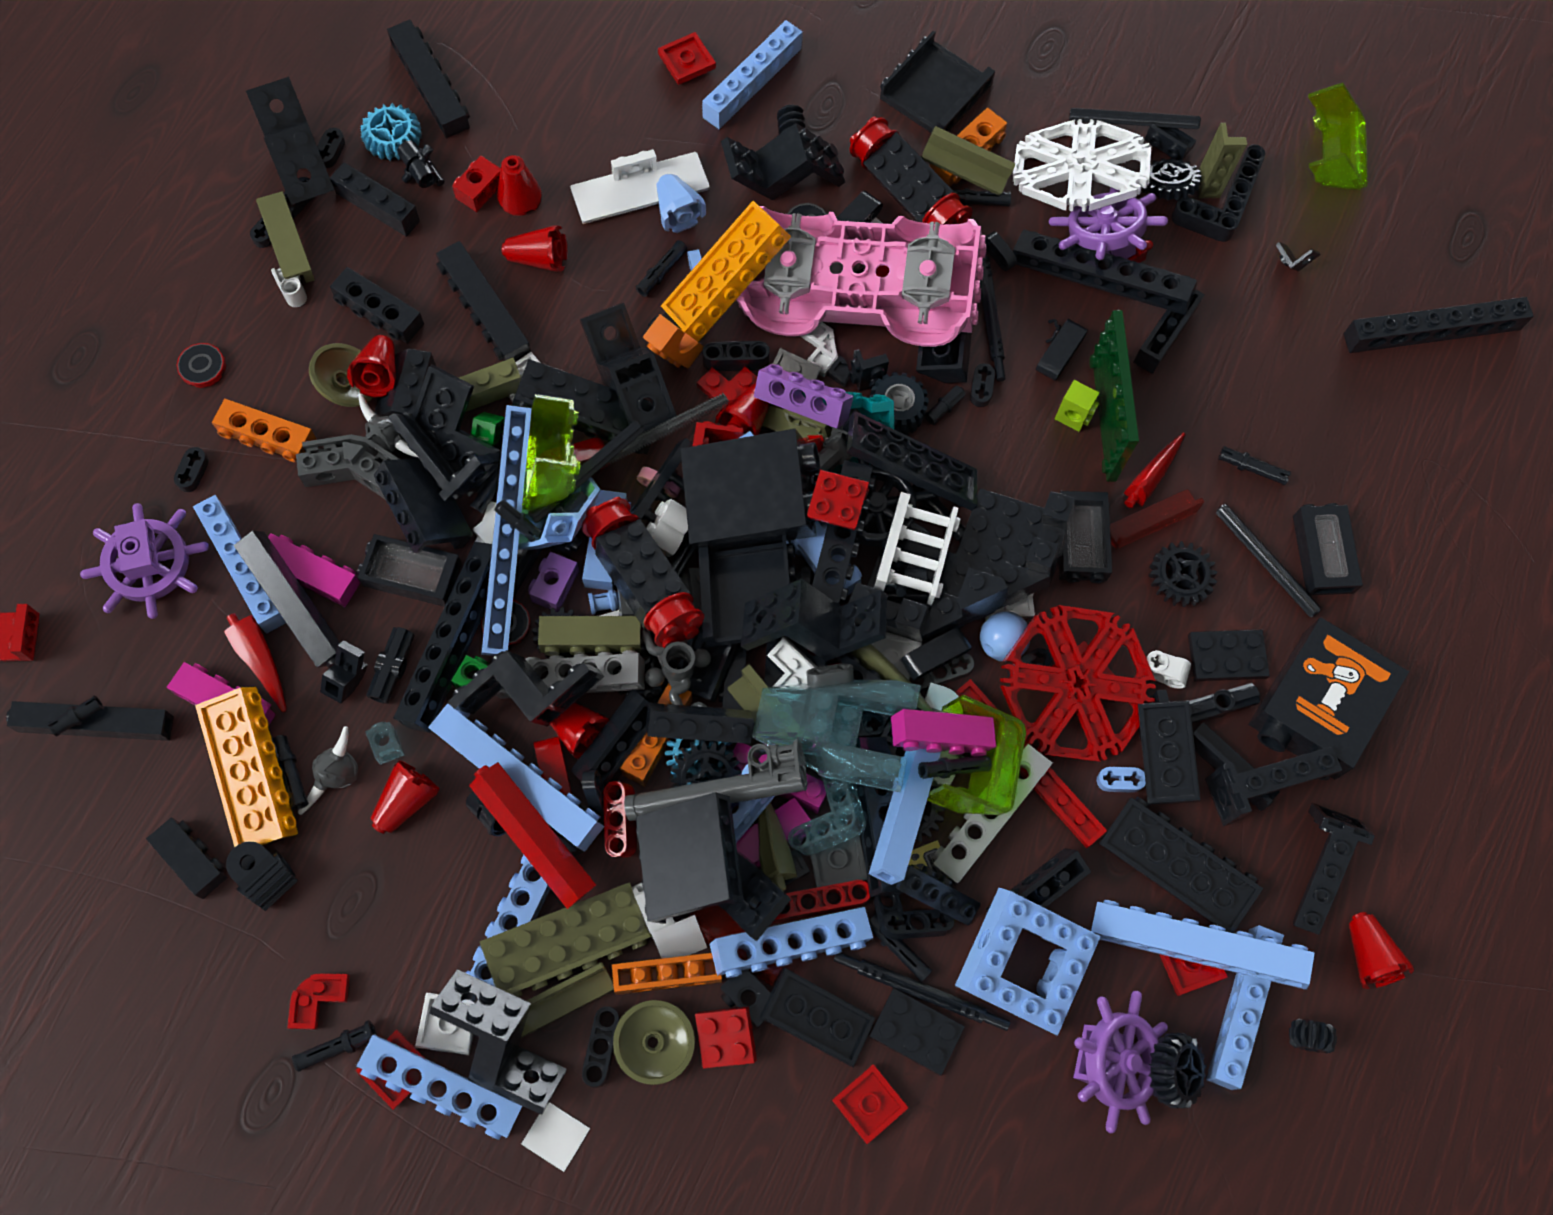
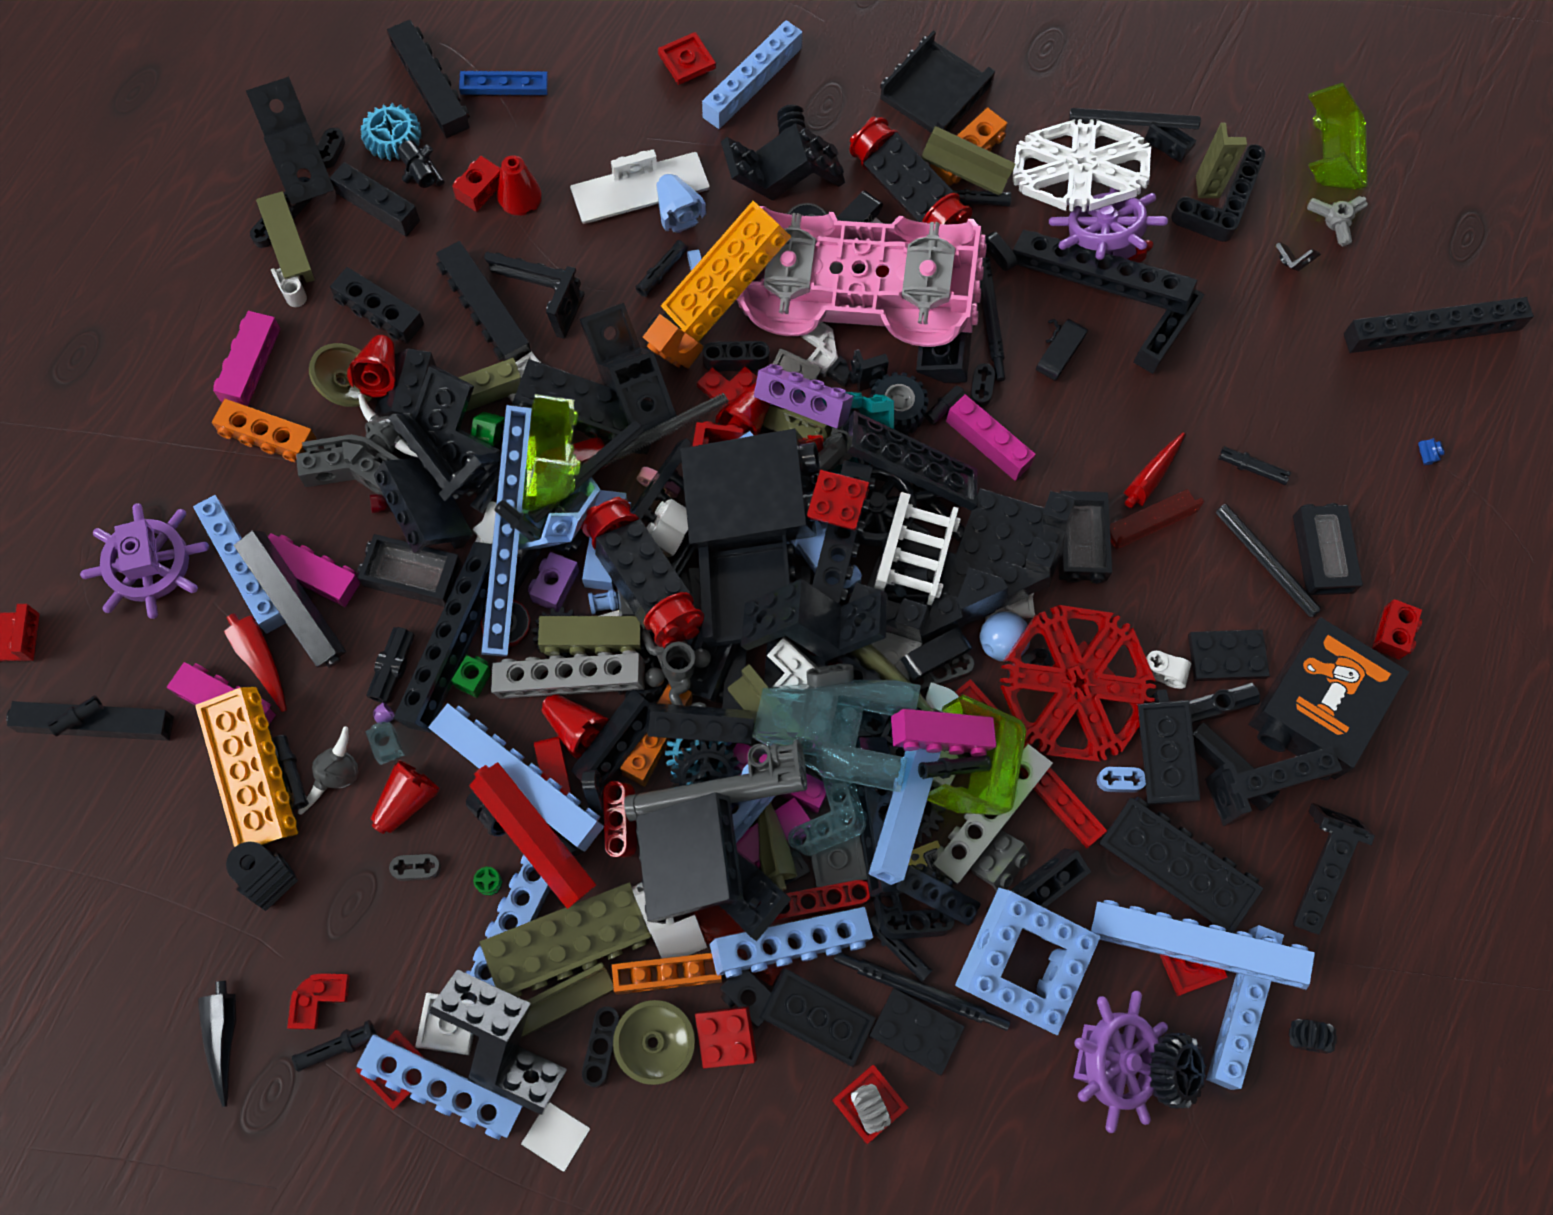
black brick [146,817,228,899] -> none
black beam [174,447,209,492] -> none
black tile [177,343,226,388] -> none
black brick [320,640,368,704] -> none
black bracket [448,650,605,727] -> none
red cone [502,225,567,272] -> none
lime brick [1055,380,1099,432] -> none
dark green plate [1089,310,1139,482] -> none
black gear [1141,158,1202,201] -> none
black gear [1148,541,1218,607] -> none
red cone [1349,912,1414,989] -> none
none -> black piece [198,981,236,1107]
none -> dark pink brick [213,311,281,406]
none -> dark red hinge [370,494,387,513]
none -> medium lavender hinge [373,702,395,724]
none -> dark grey beam [389,854,441,881]
none -> blue plate [459,71,548,95]
none -> green wheel [473,867,503,896]
none -> black bracket [484,252,585,339]
none -> light grey gear [851,1083,891,1134]
none -> dark pink brick [946,394,1036,481]
none -> dark grey bracket [970,830,1031,892]
none -> light grey bush [1307,196,1367,246]
none -> red brick [1372,599,1422,660]
none -> blue plate [1418,438,1445,465]

